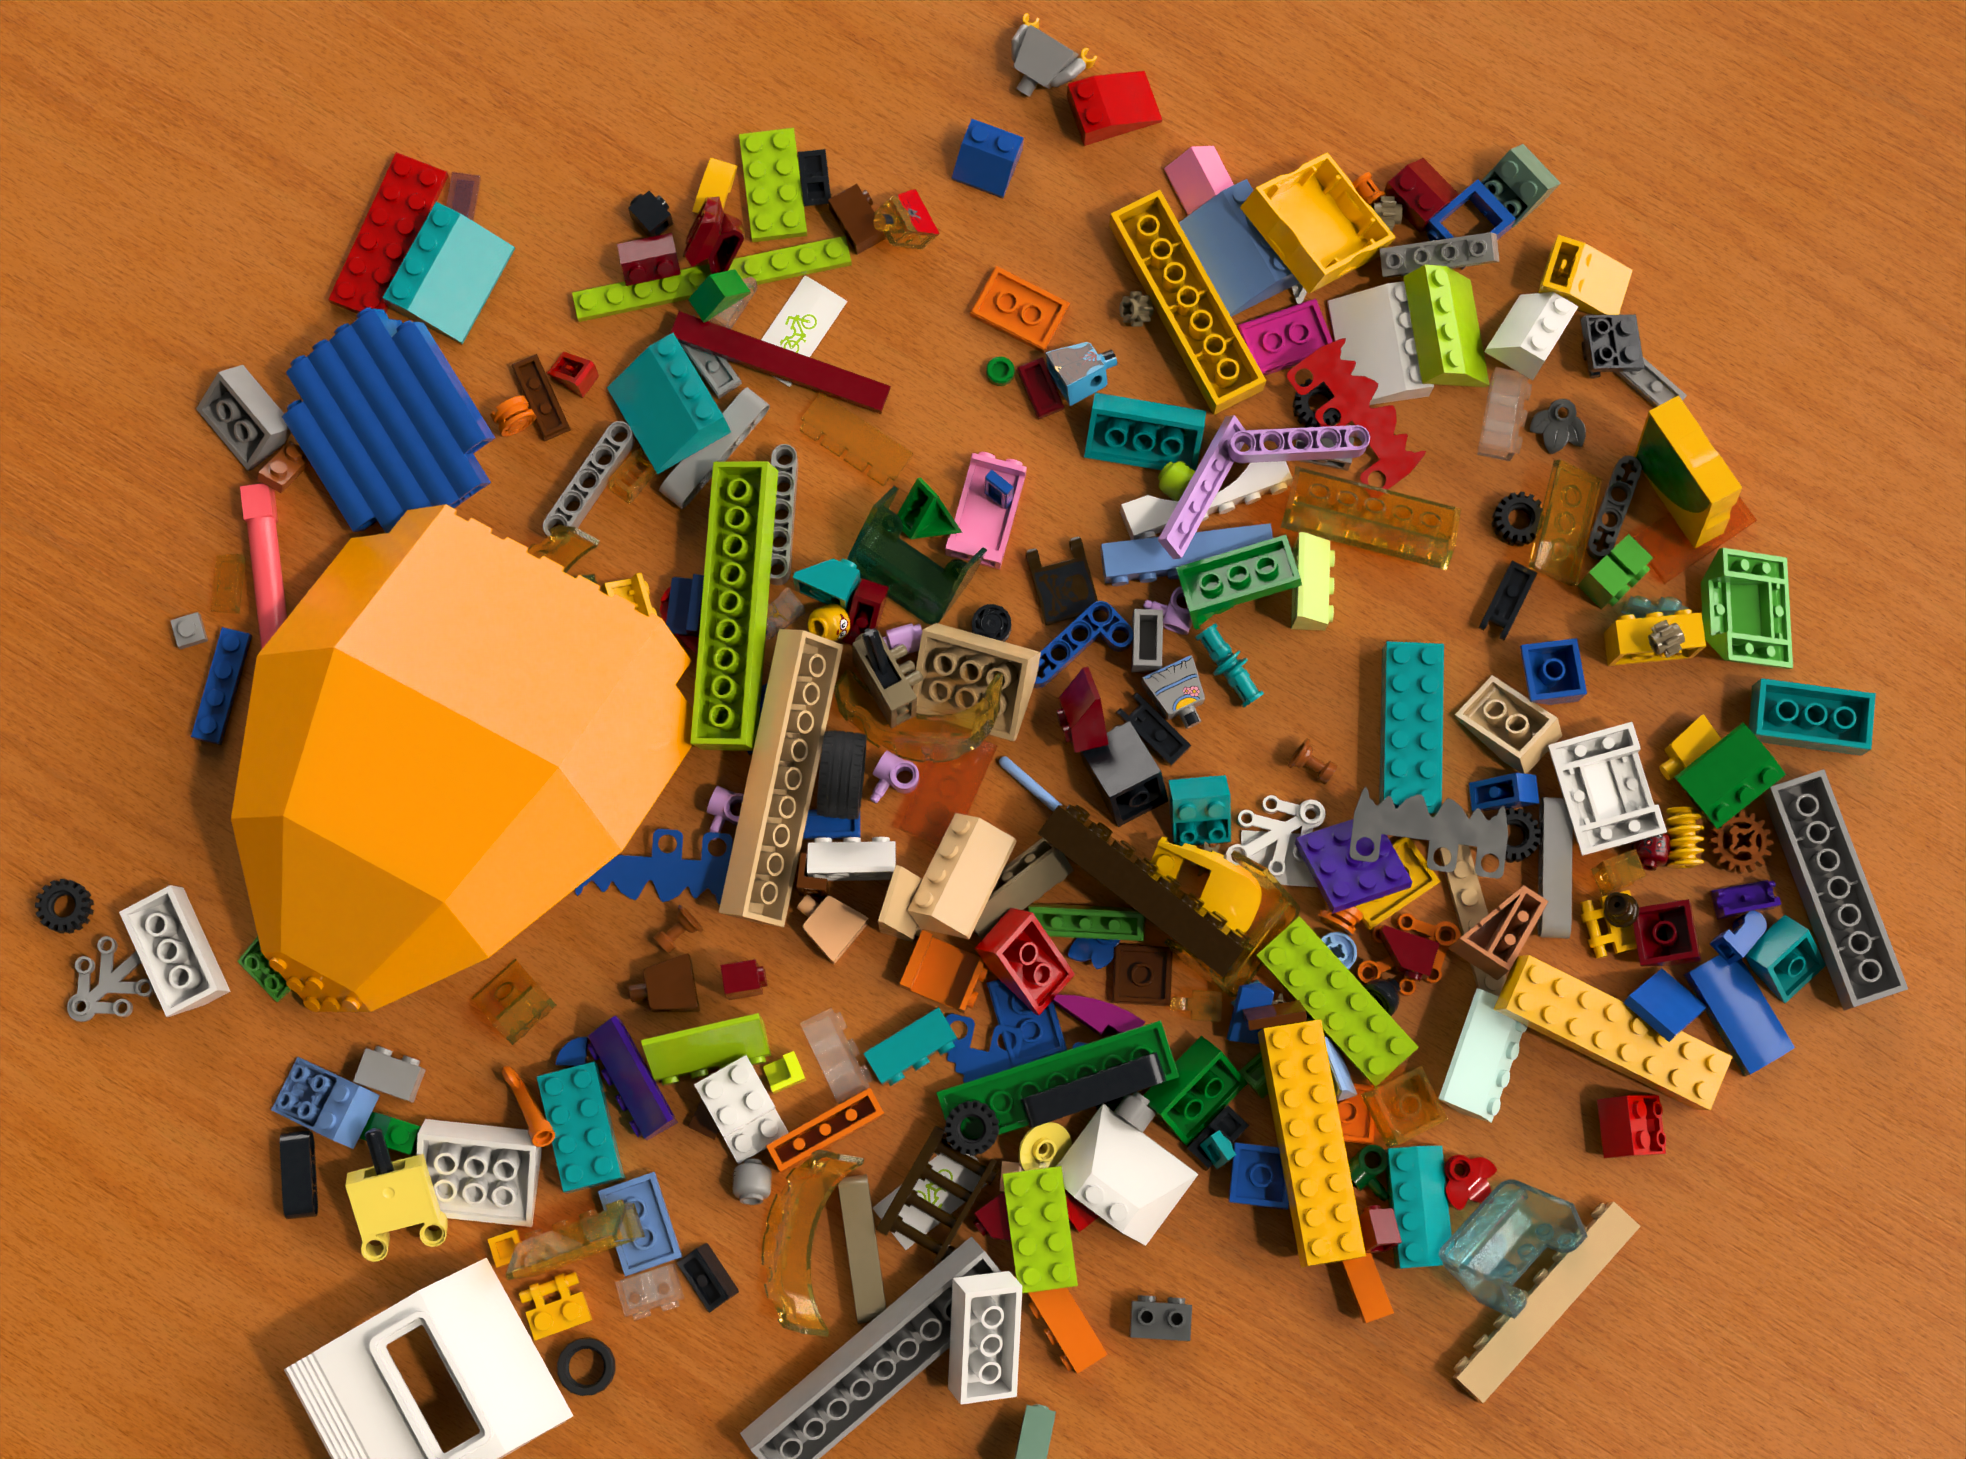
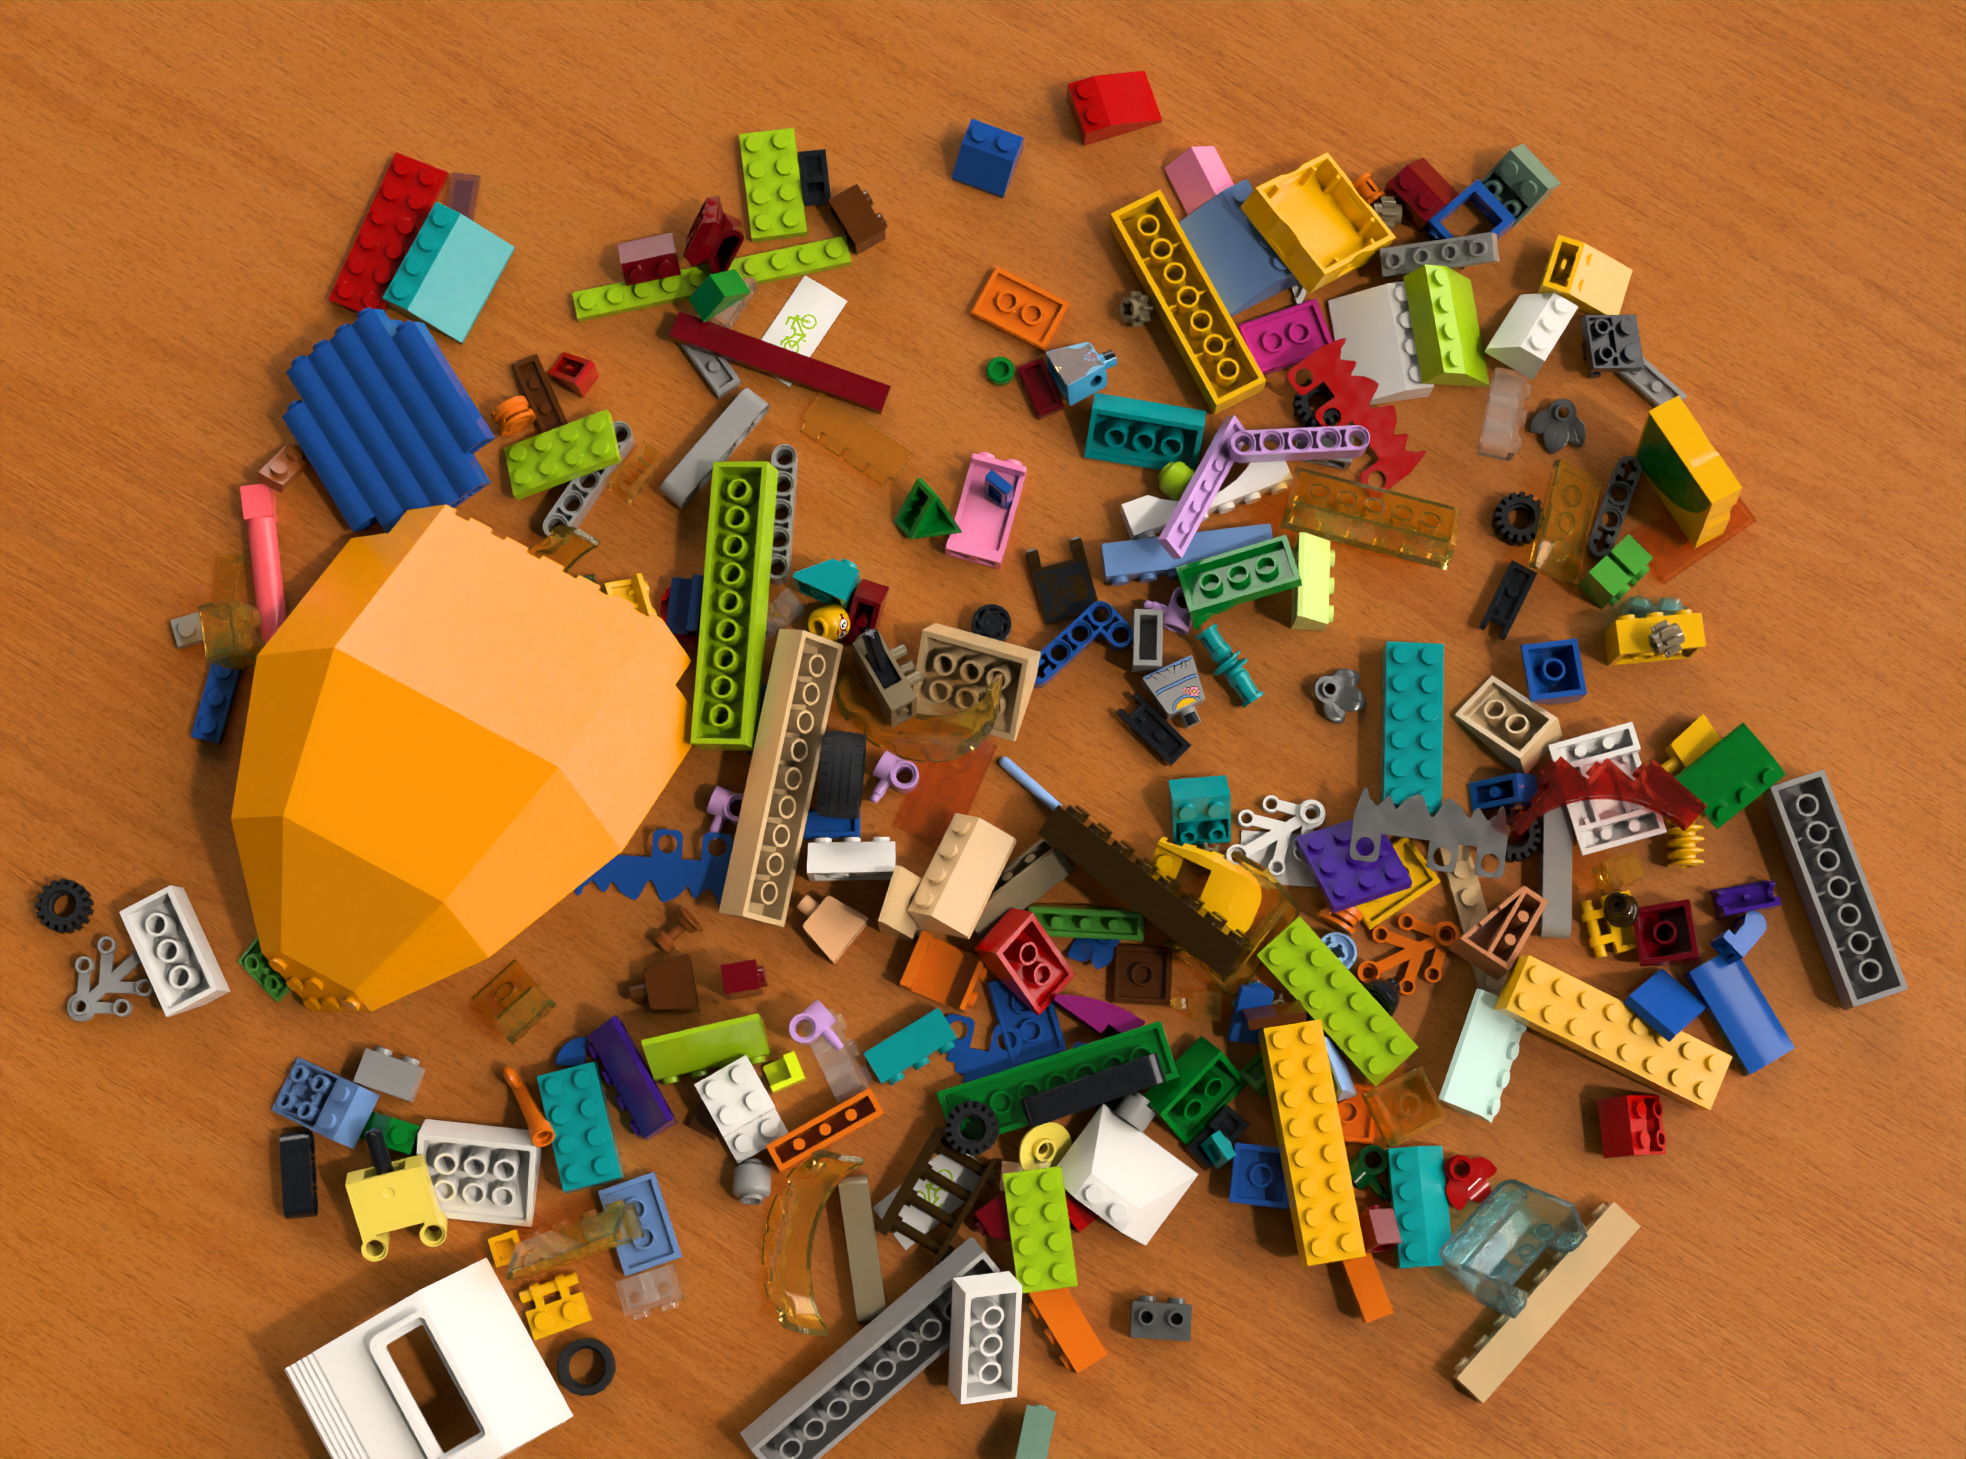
light grey slope [196,365,291,471] -> none
teal slope [607,333,731,474] -> none
black brick [628,191,673,237] -> none
black slope [677,1243,739,1313] -> none
yellow slope [692,158,738,213] -> none
reddish brown panel [797,852,829,898] -> none
clear green windscreen [847,486,987,625] -> none
clear yellow torso [873,189,940,249] -> none
lavender brick [882,623,922,654] -> none
light grey torso [1011,13,1097,97] -> none
dark red slope [1056,666,1109,753] -> none
black slope [1080,721,1169,827] -> none
dark orange piece [1288,738,1337,784] -> none
dark red slope [1378,925,1440,982] -> none
dark red head [1631,833,1671,871] -> none
bright green slope [1701,548,1793,669] -> none
dark orange gear [1708,810,1774,874] -> none
teal slope [1745,915,1826,1003] -> none
teal brick [1749,678,1876,756] -> none
none -> clear yellow brick [198,597,266,671]
none -> lime plate [504,409,621,500]
none -> lavender piece [789,999,844,1051]
none -> dark grey plate [1313,669,1366,724]
none -> clear red arch [1509,756,1707,840]

